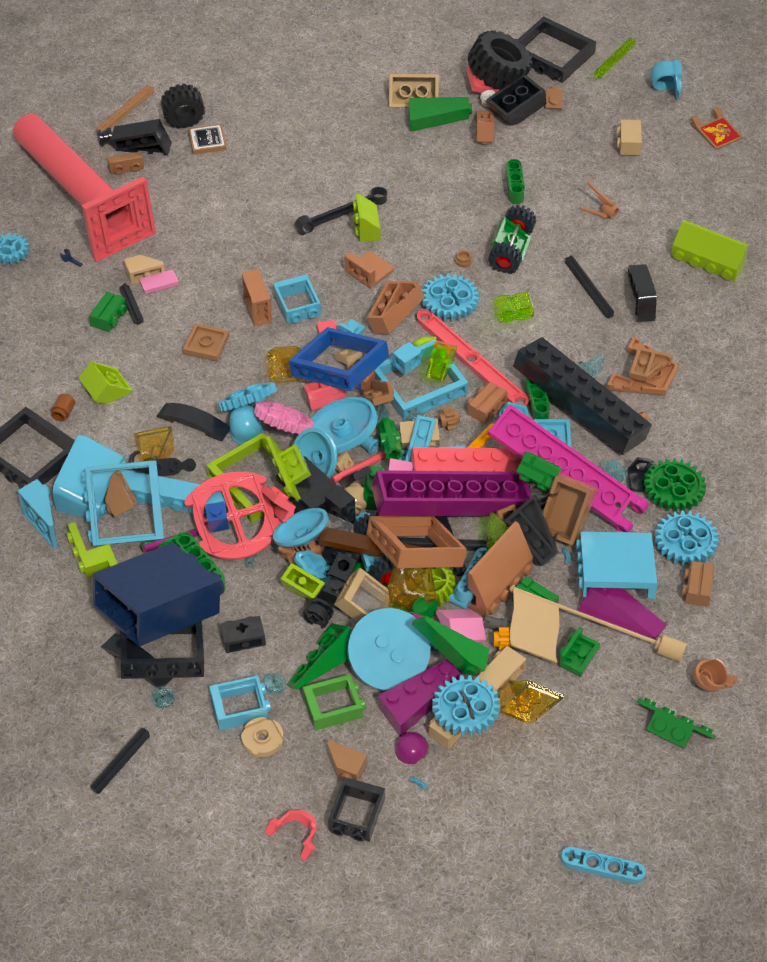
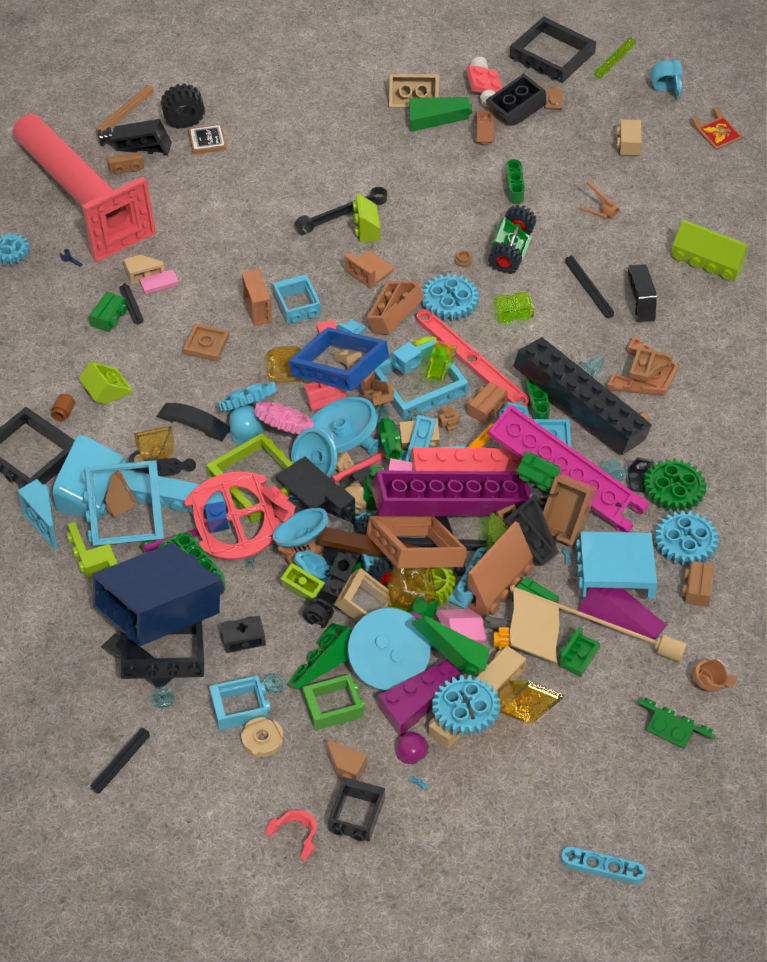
lime bracket [266,435,311,501] -> none
black tyre [468,30,533,89] -> none

